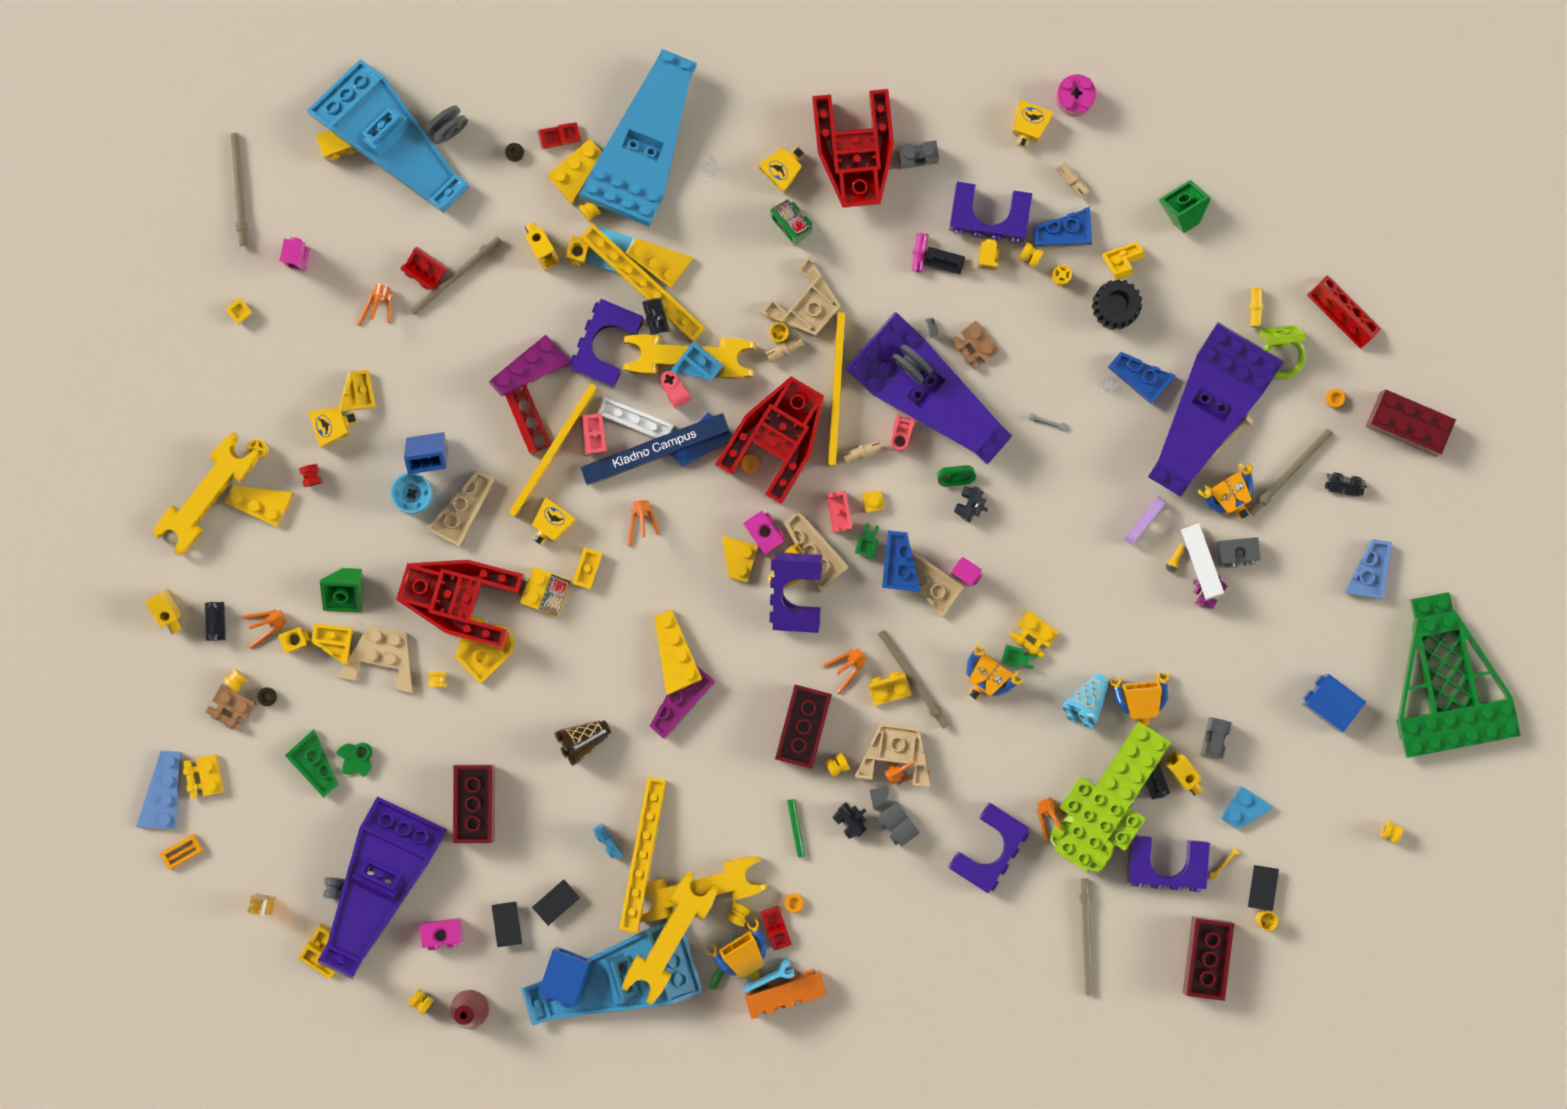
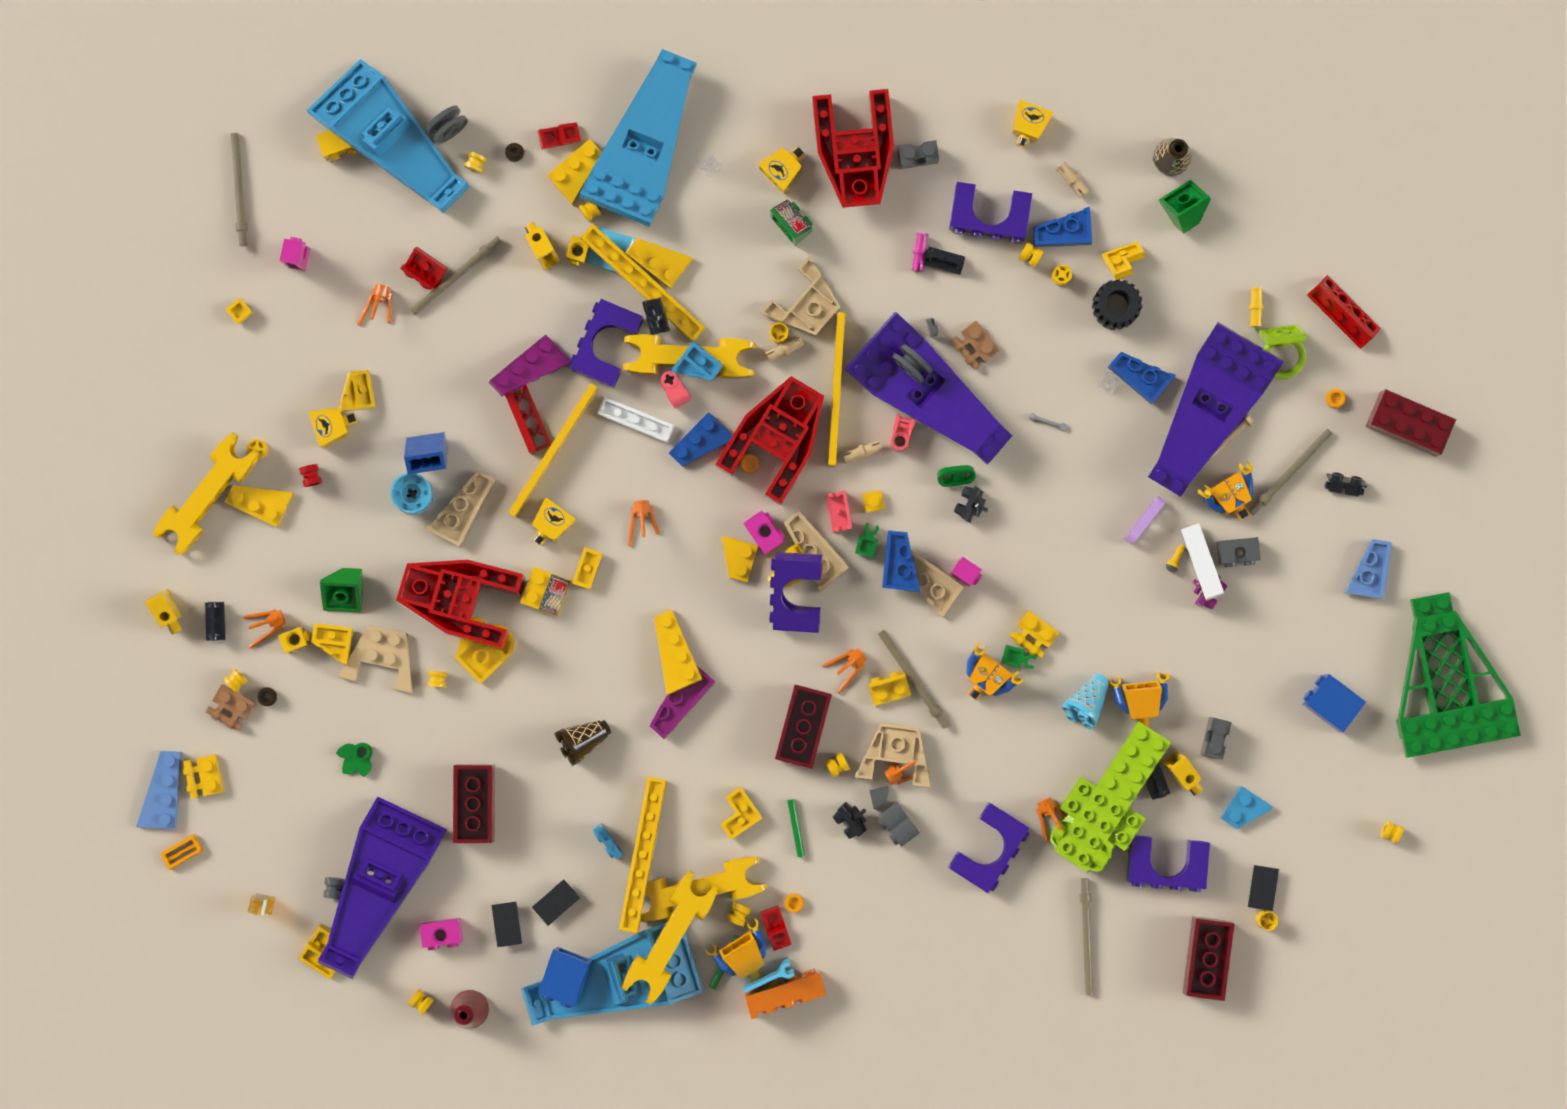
green wing [285,729,339,798] -> none
coral hinge [580,413,607,456] -> none
dark blue tile [580,413,730,486] -> none
yellow brick [977,239,1000,270] -> none
dark pink brick [1056,74,1096,116] -> none
yellow hinge [1209,848,1240,880] -> none
none -> yellow wheel [464,152,487,173]
none -> yellow plate [720,786,763,840]
none -> dark brown cone [1153,138,1192,177]

